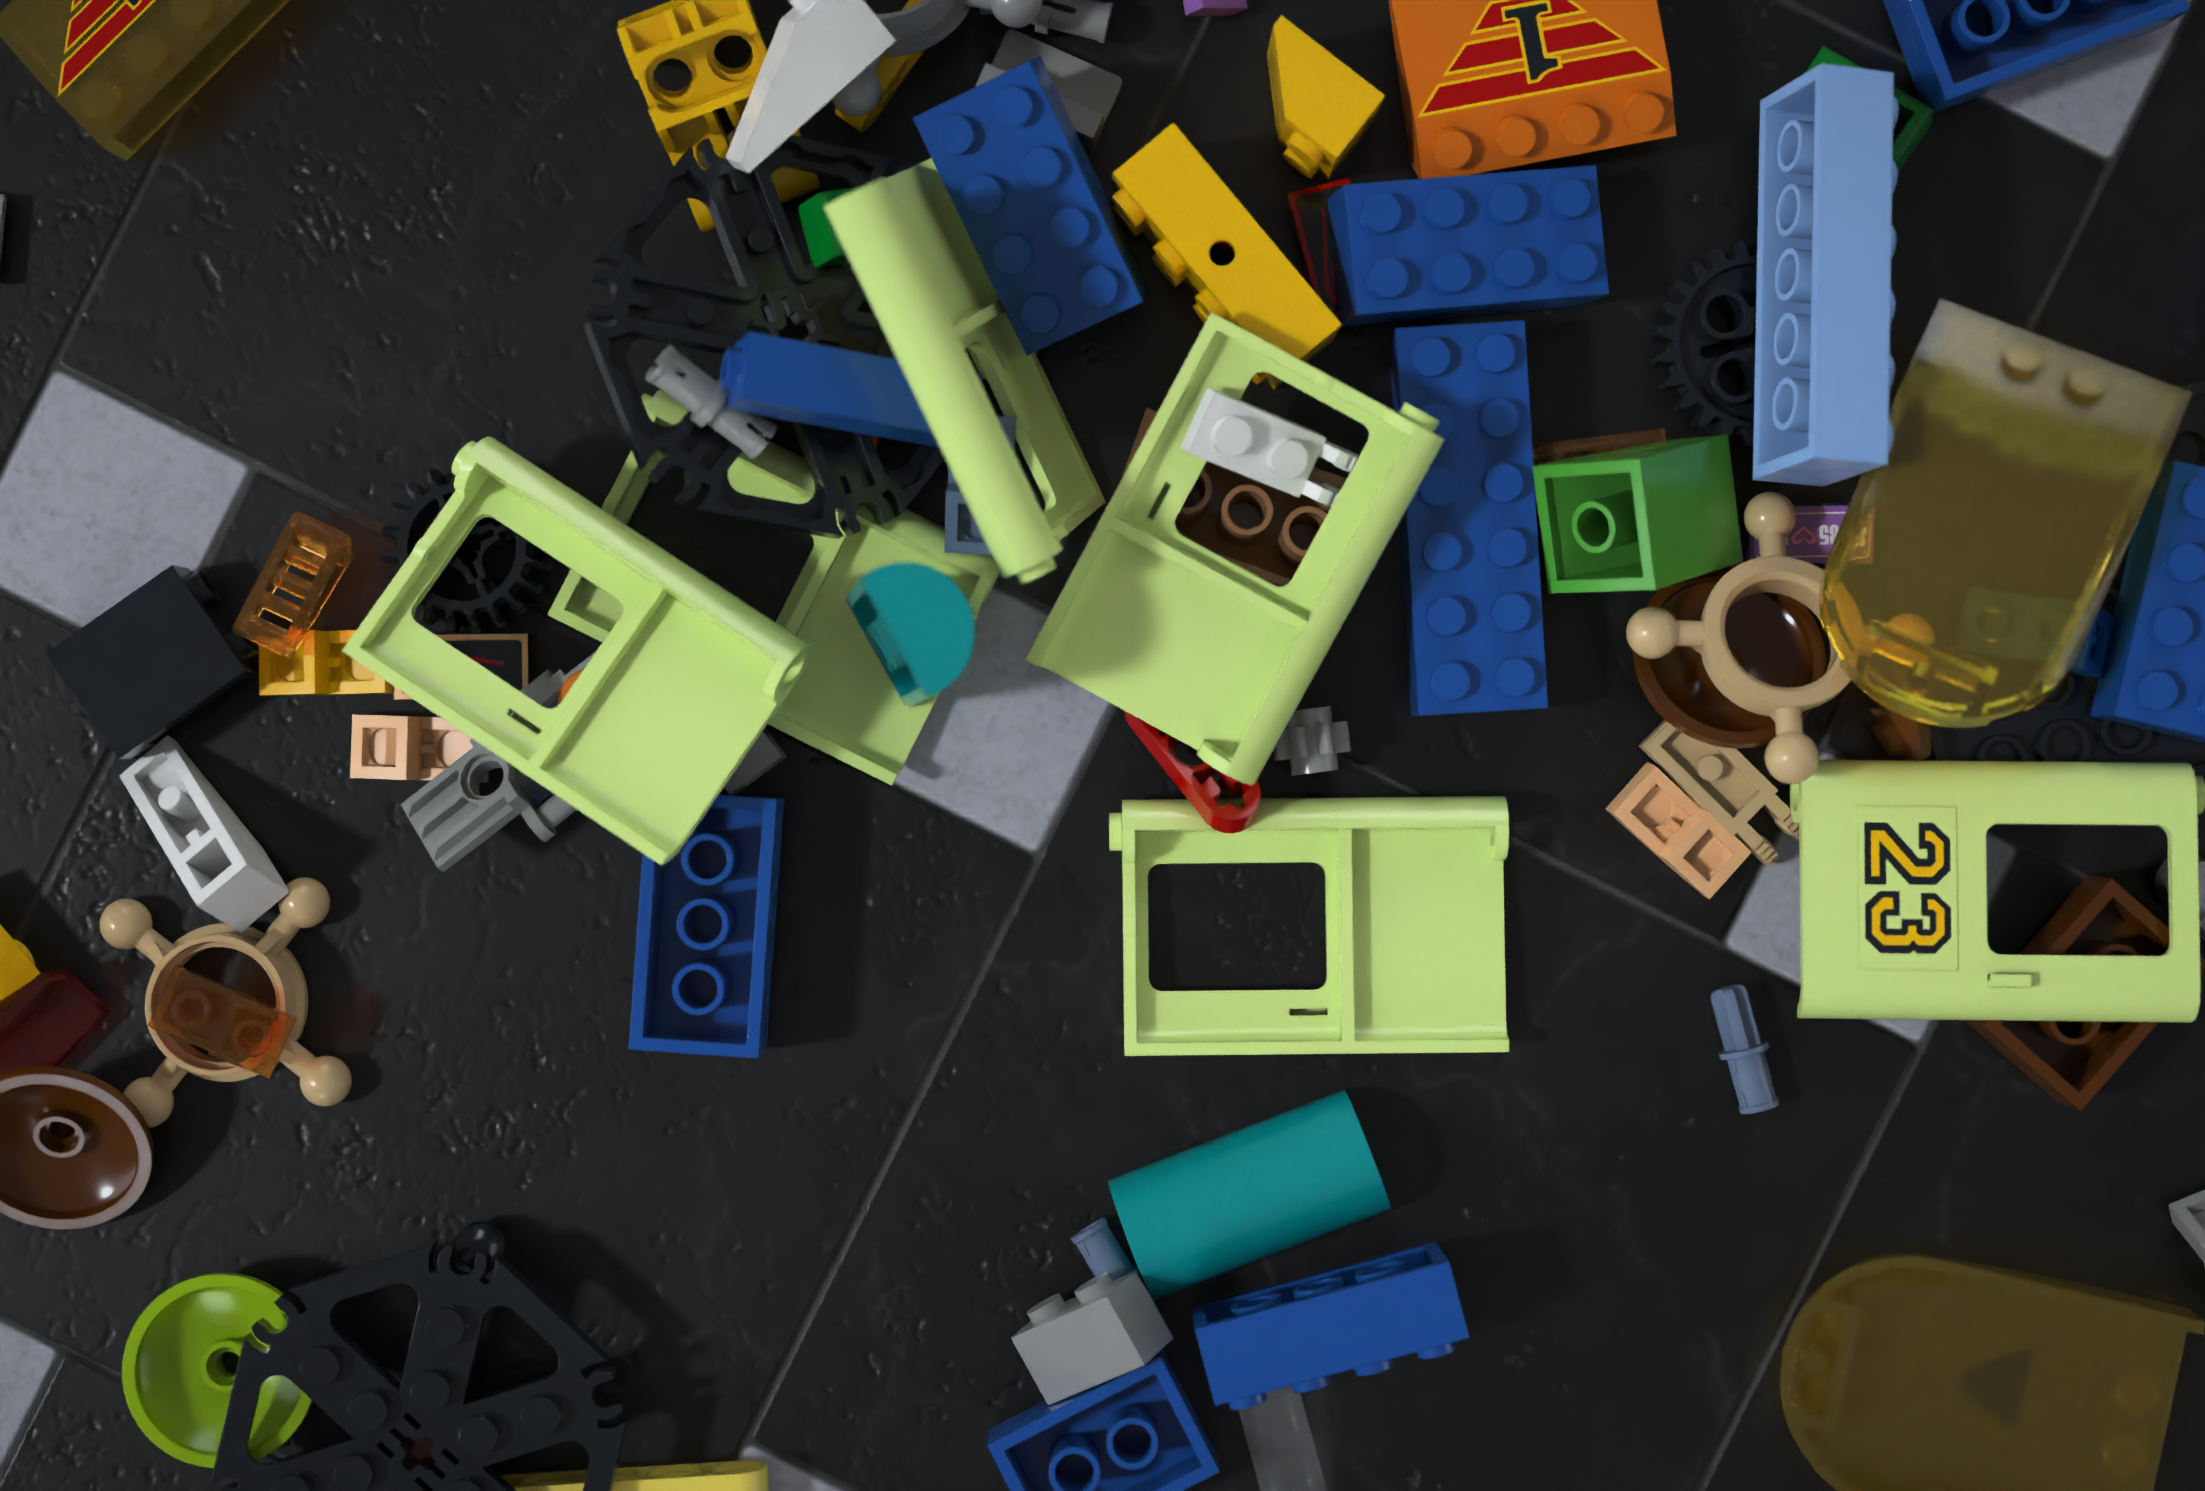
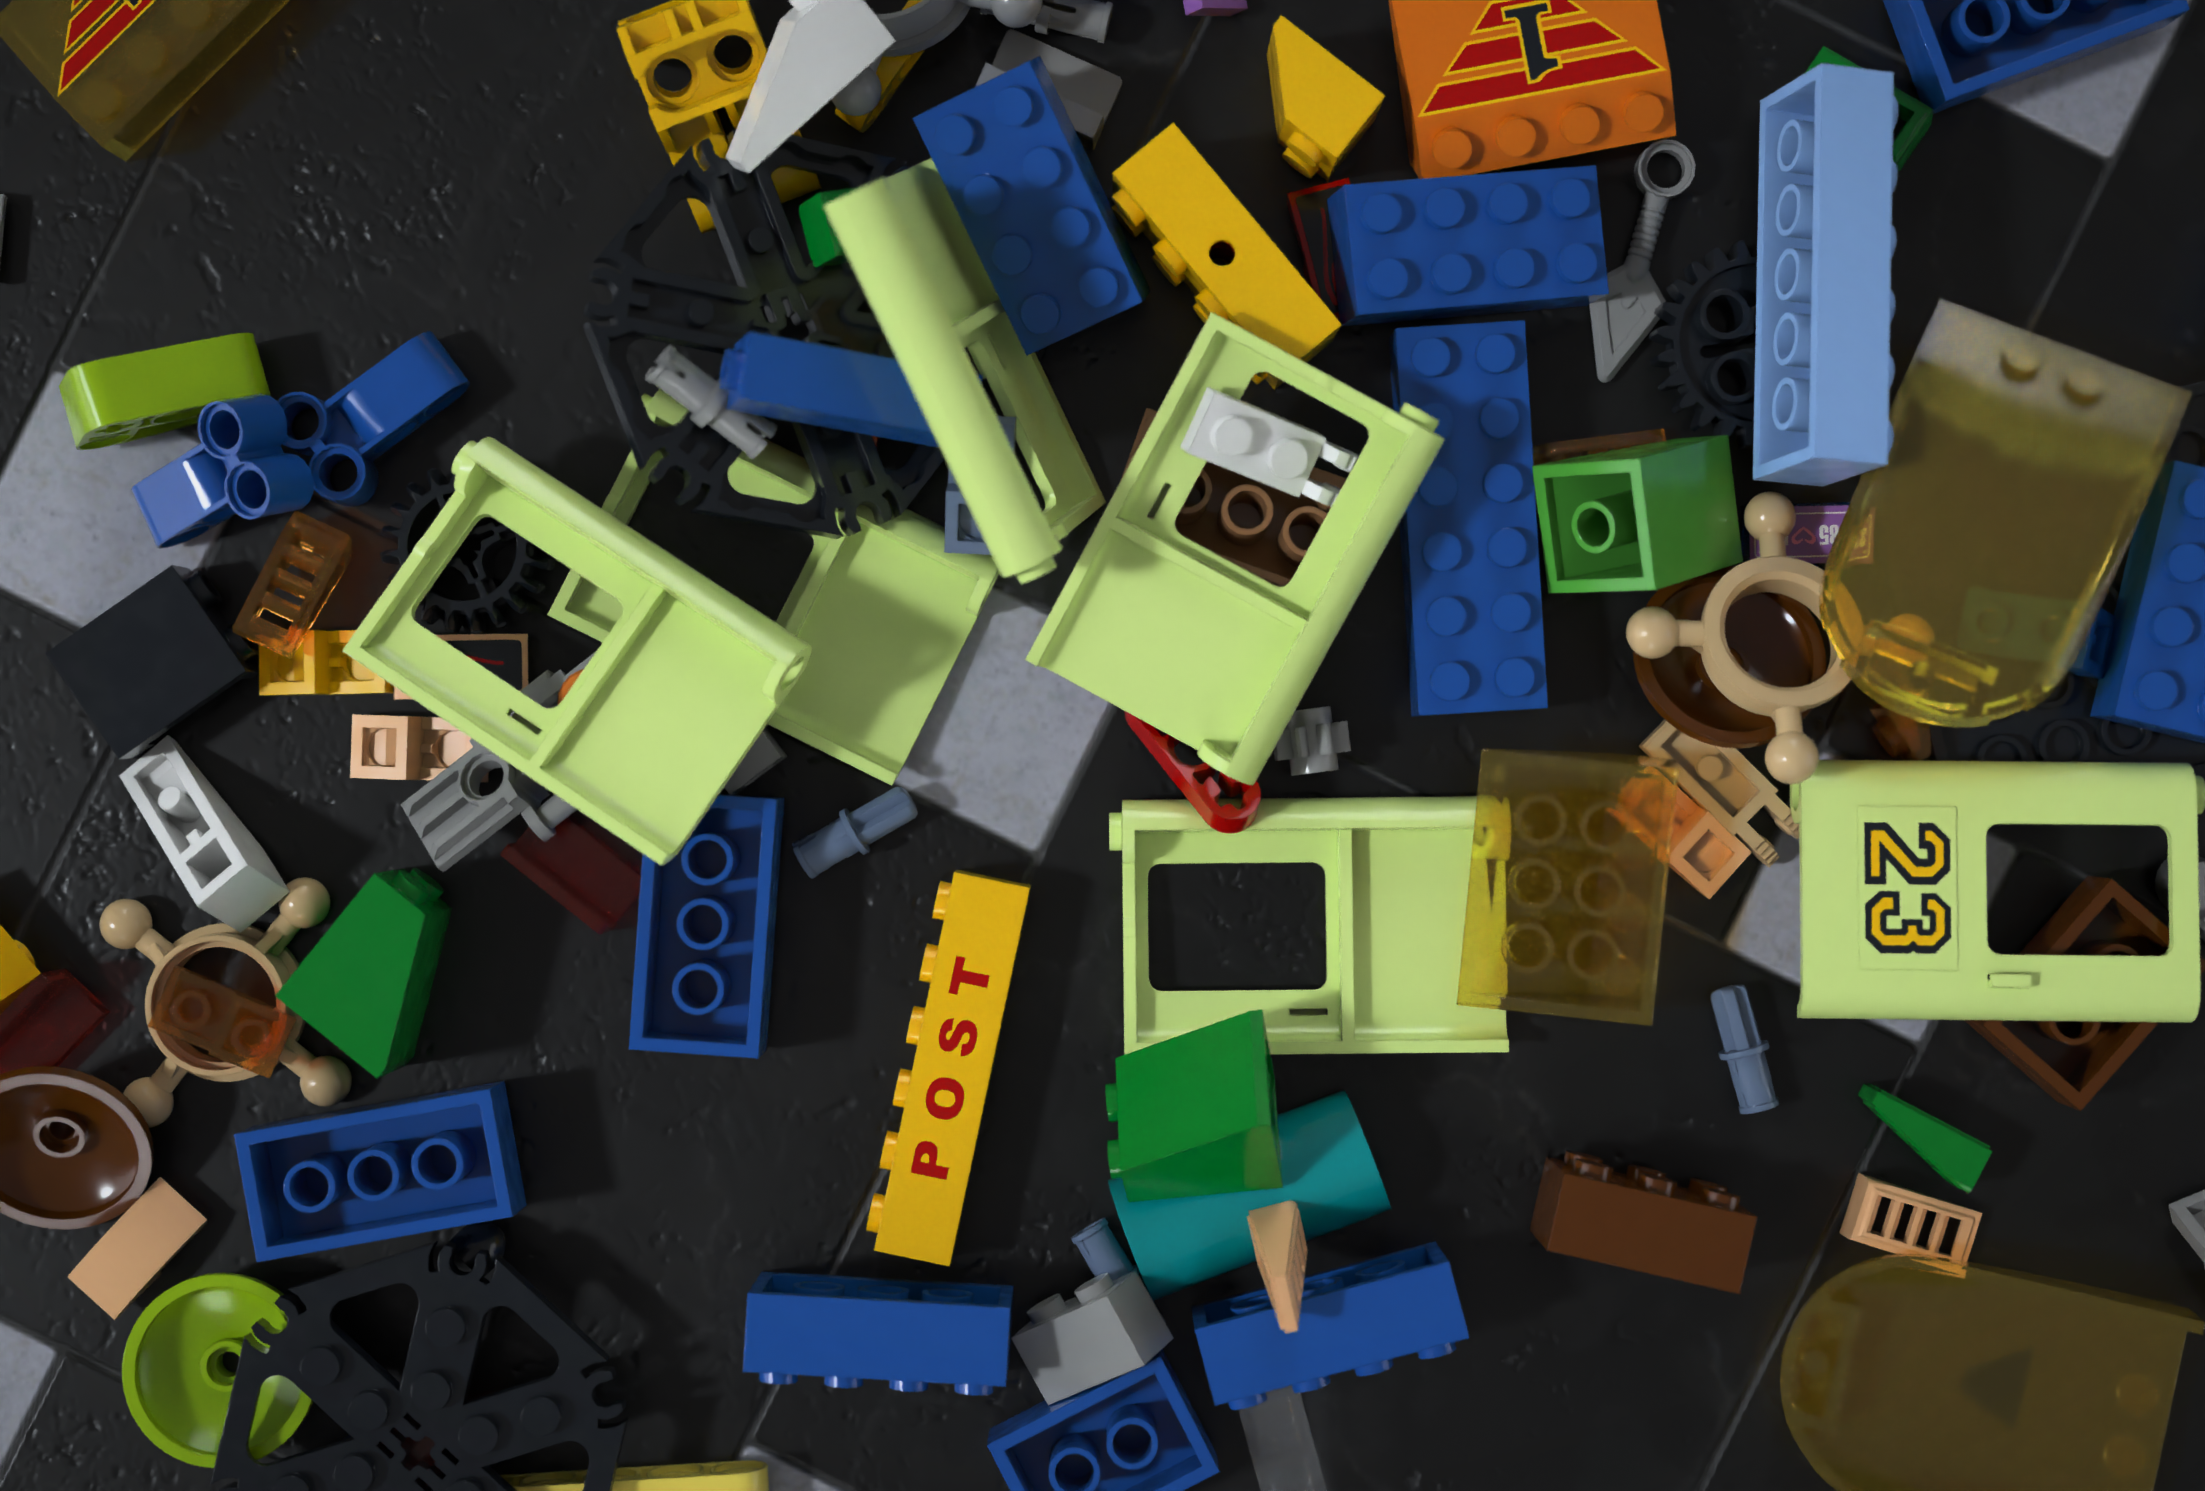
teal brick [846,562,975,707] -> none
none -> lime beam [59,333,271,450]
none -> light nougat slope [67,1177,208,1320]
none -> blue piece [131,394,314,549]
none -> blue brick [234,1081,527,1262]
none -> green slope [275,868,452,1079]
none -> blue piece [278,331,470,507]
none -> clear red panel [500,816,641,935]
none -> blue brick [743,1272,1014,1396]
none -> sand blue axle [792,787,918,879]
none -> yellow brick [866,870,1031,1267]
none -> green slope [1105,1010,1283,1202]
none -> light nougat slope [1246,1200,1308,1334]
none -> clear yellow slope [1457,748,1679,1026]
none -> reddish brown brick [1530,1150,1757,1294]
none -> light grey piece [1589,139,1696,383]
none -> light nougat slope [1839,1173,1983,1273]
none -> green slope [1858,1083,1993,1193]

